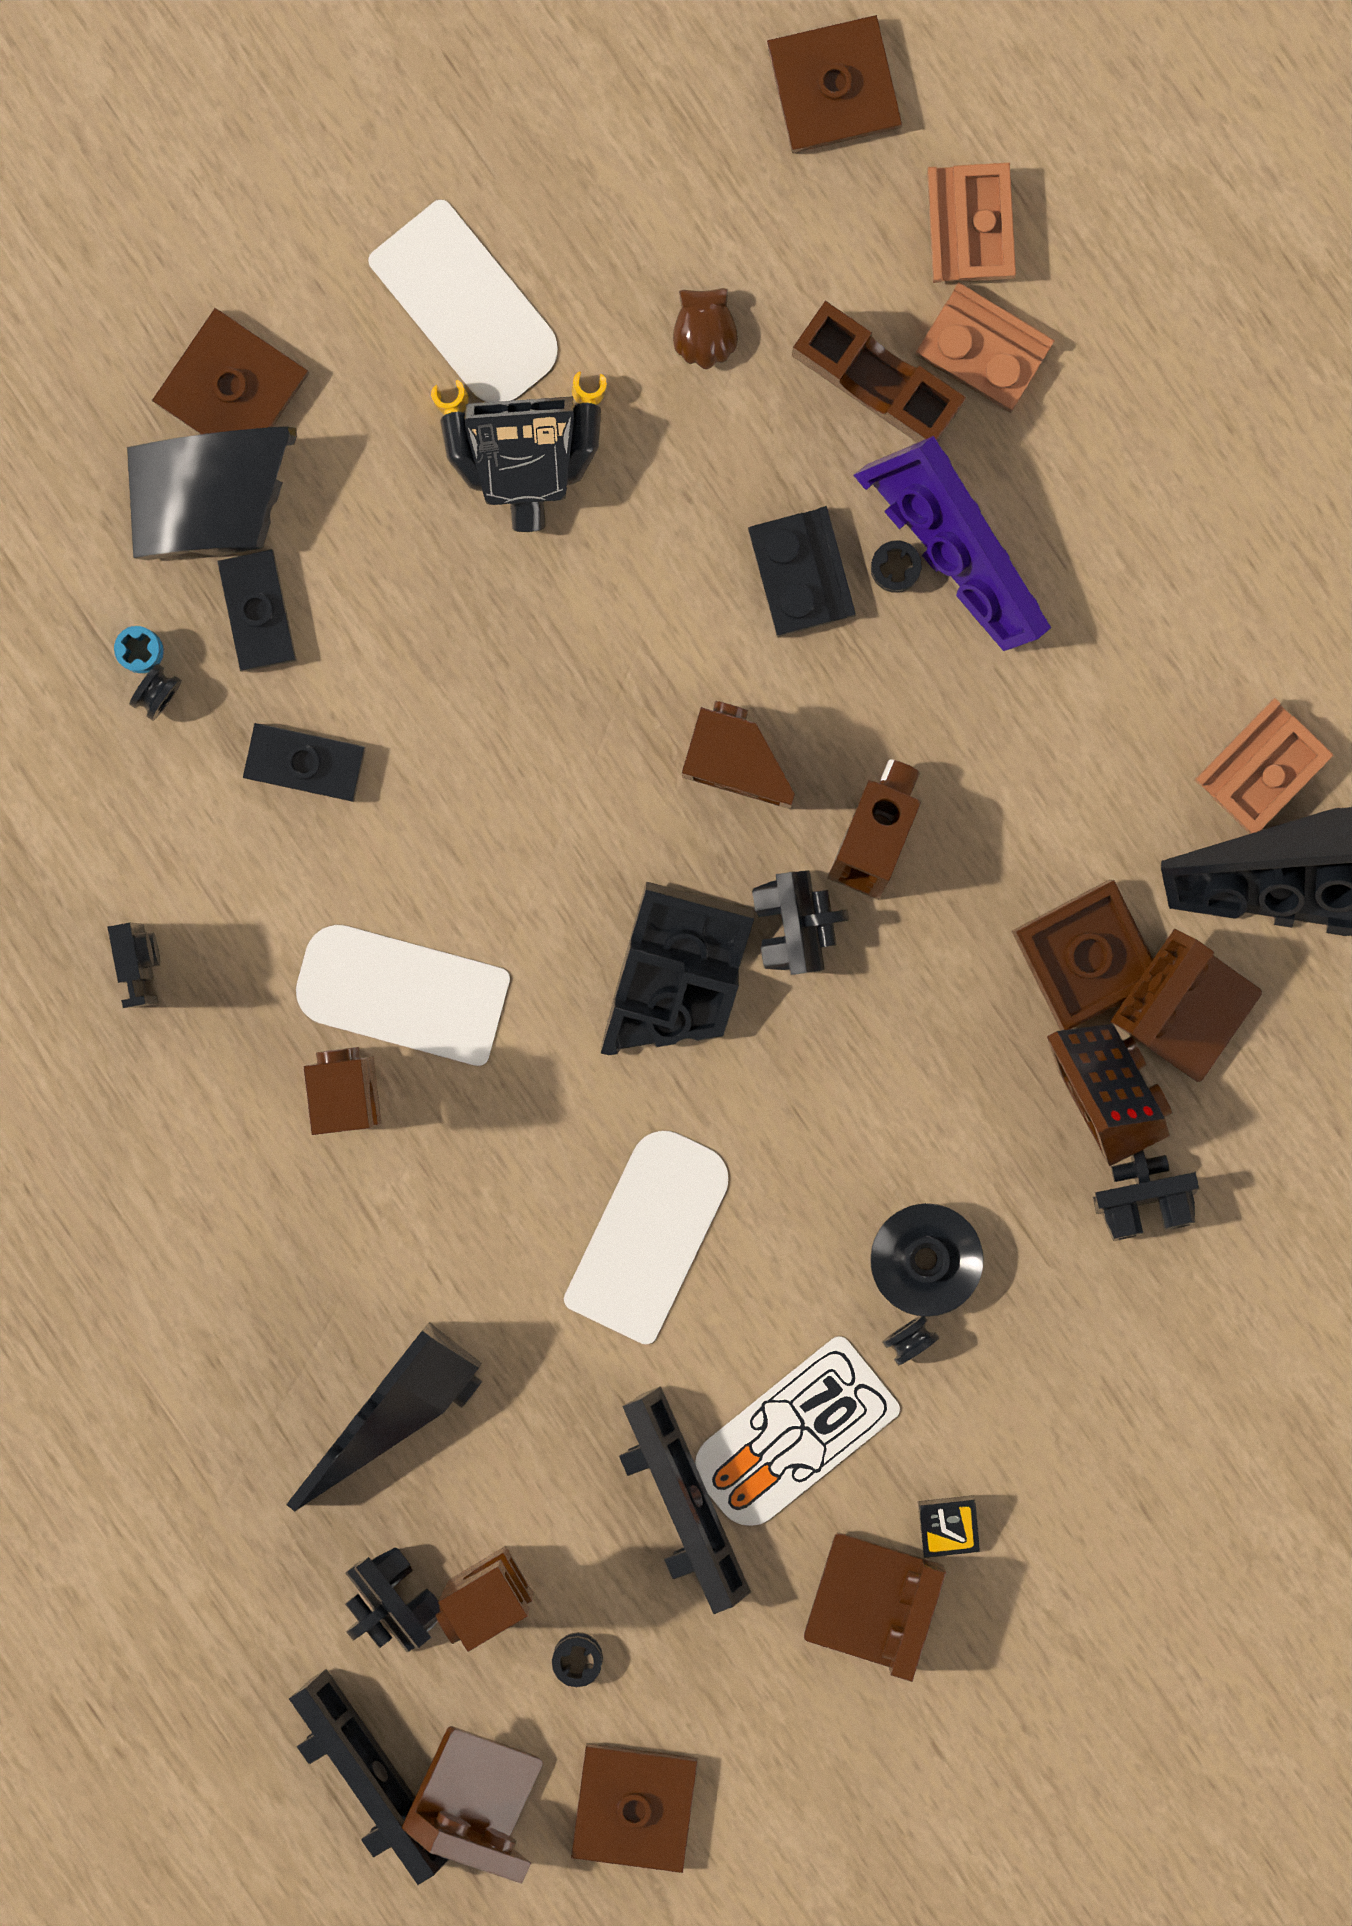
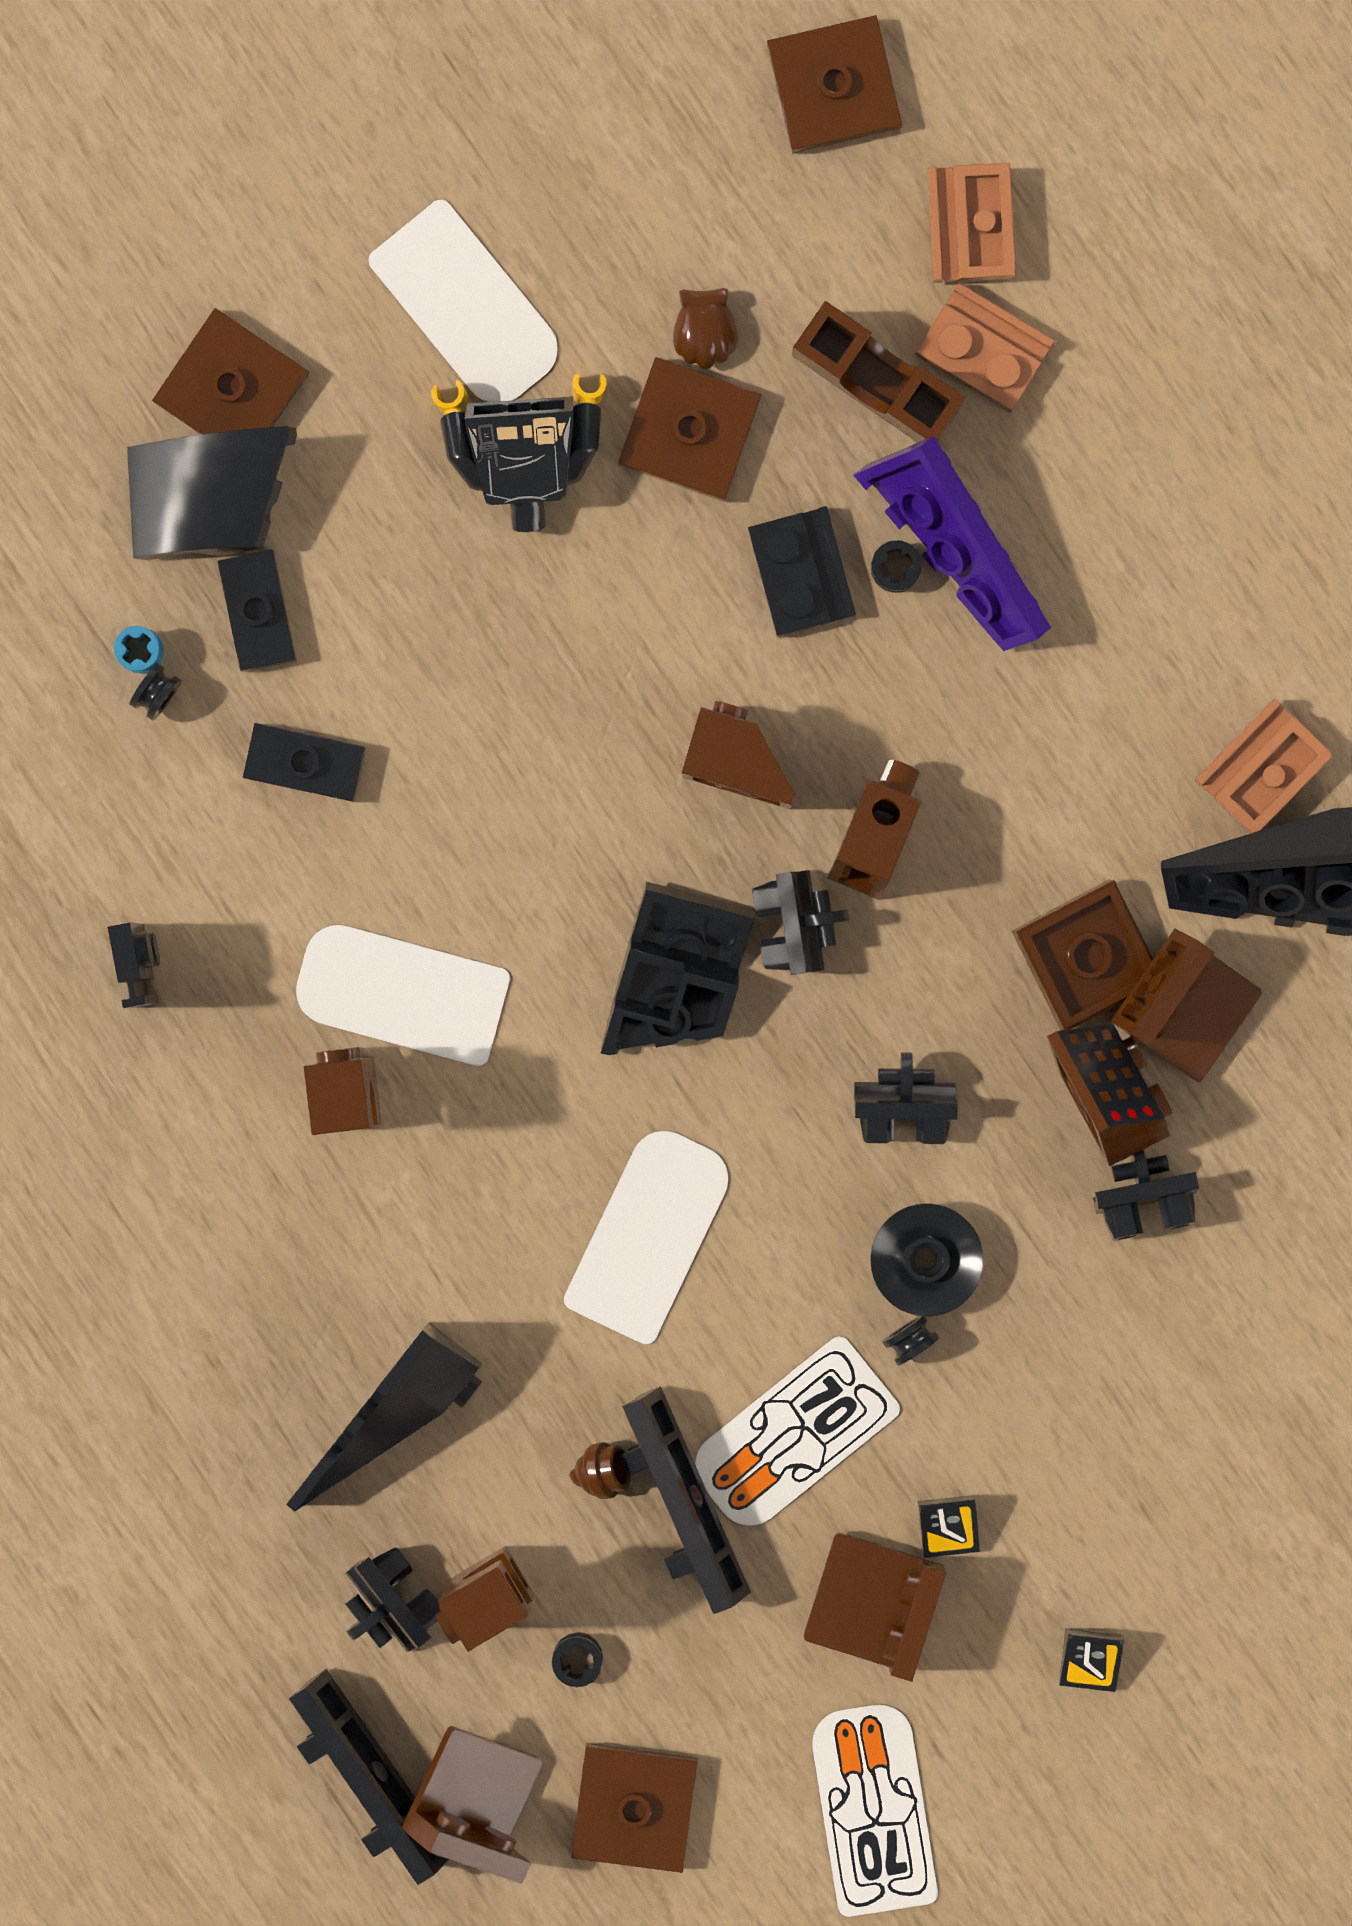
none -> reddish brown plate [569,1442,630,1499]
none -> reddish brown plate [618,357,762,502]
none -> sticker [812,1705,938,1917]
none -> black hips [854,1052,958,1144]
none -> slope [1059,1629,1124,1692]

